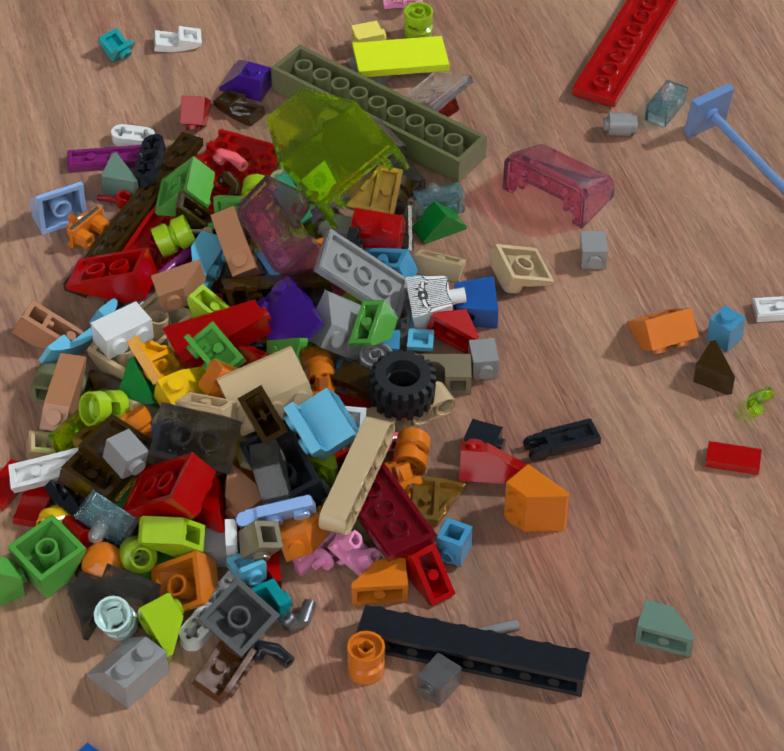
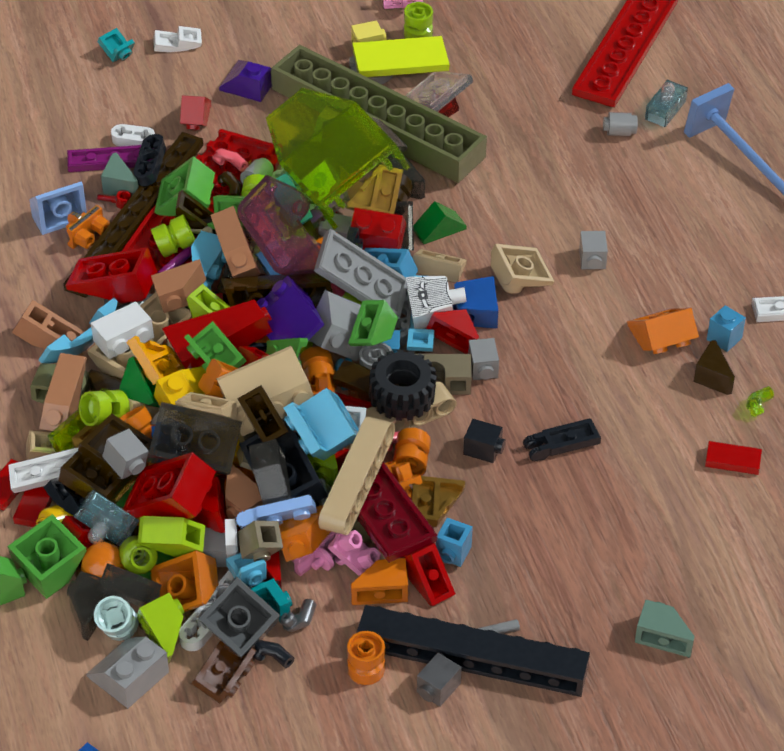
dark brown slope [213,89,266,126] -> none
clear light blue piece [413,182,465,220] -> none
red slope [459,439,527,484] -> none
clear pink windscreen [503,144,615,228] -> none
orange slope [504,464,570,532] -> none
none -> brick [240,158,274,185]

